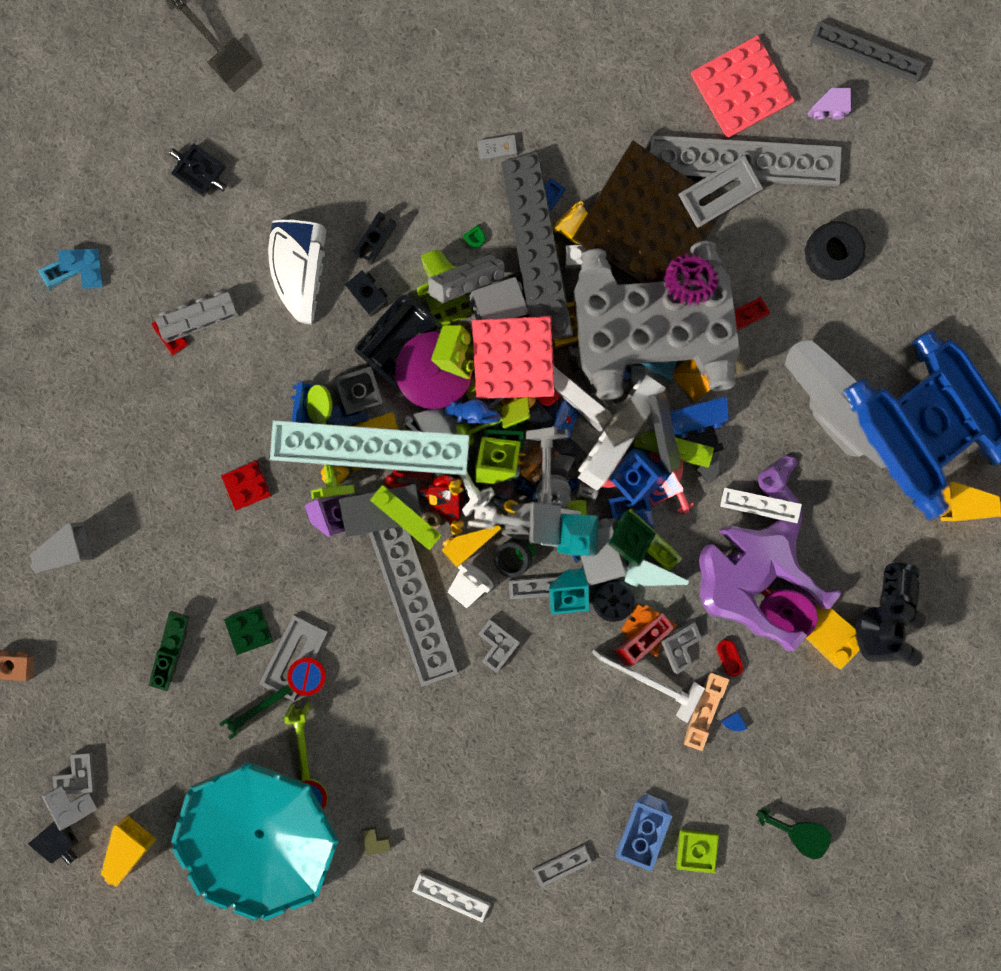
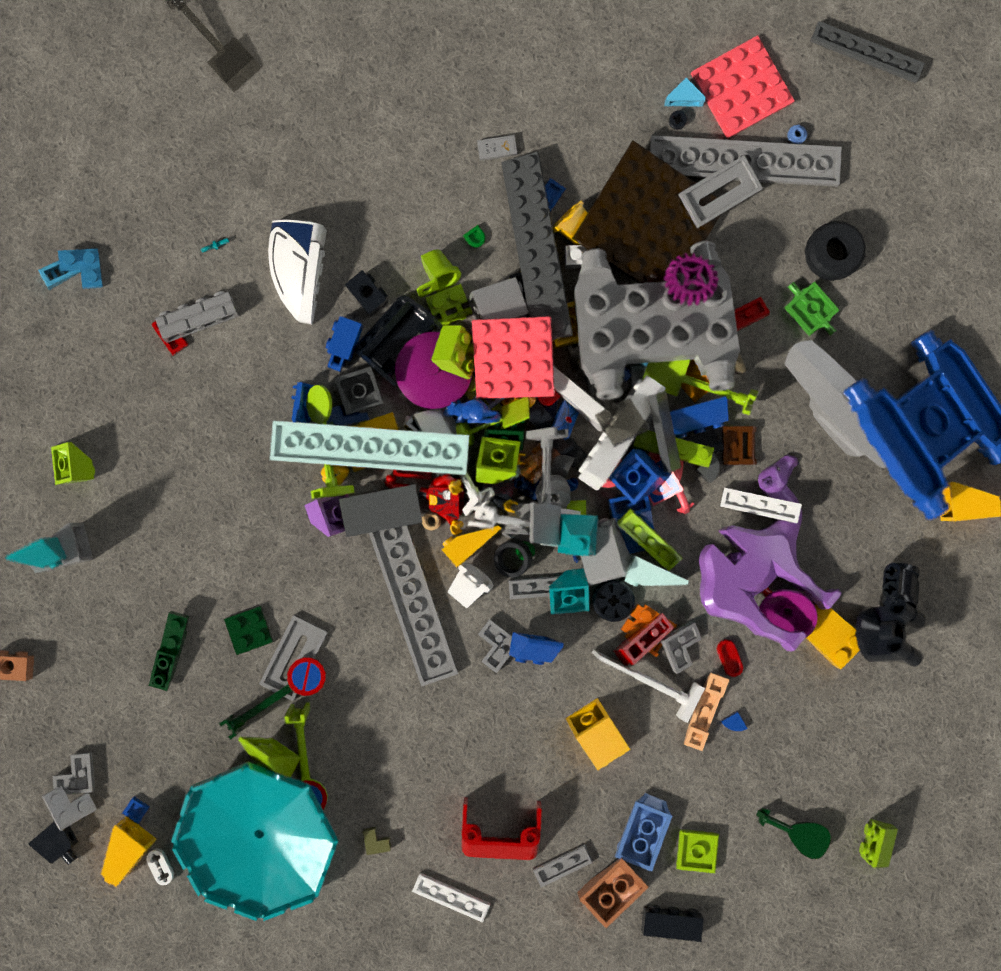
black plate [169,143,227,197] -> none
red plate [221,461,272,511] -> none
black piece [353,211,397,265] -> none
lime plate [370,485,442,550] -> none
light grey brick [428,255,504,303] -> none
light grey bush [576,481,599,502] -> none
dark green plate [608,511,656,567] -> none
lavender slope [808,88,851,120] -> none
none -> teal slope [6,537,68,569]
none -> lime slope [51,442,95,485]
none -> blue tile [122,796,150,824]
none -> white beam [146,848,174,885]
none -> teal hand [201,238,229,252]
none -> lime slope [238,737,301,778]
none -> blue brick [326,316,364,372]
none -> red windscreen [462,797,542,860]
none -> blue slope [509,632,564,665]
none -> yellow slope [565,698,630,770]
none -> nougat slope [577,858,649,928]
none -> black brick [641,904,704,942]
none -> lime piece [642,360,759,415]
none -> medium azure slope [665,78,705,106]
none -> black bush [669,111,687,130]
none -> reddish brown plate [722,426,757,465]
none -> bright green plate [784,281,839,336]
none -> medium blue plate [787,125,807,144]
none -> lime slope [859,819,898,868]

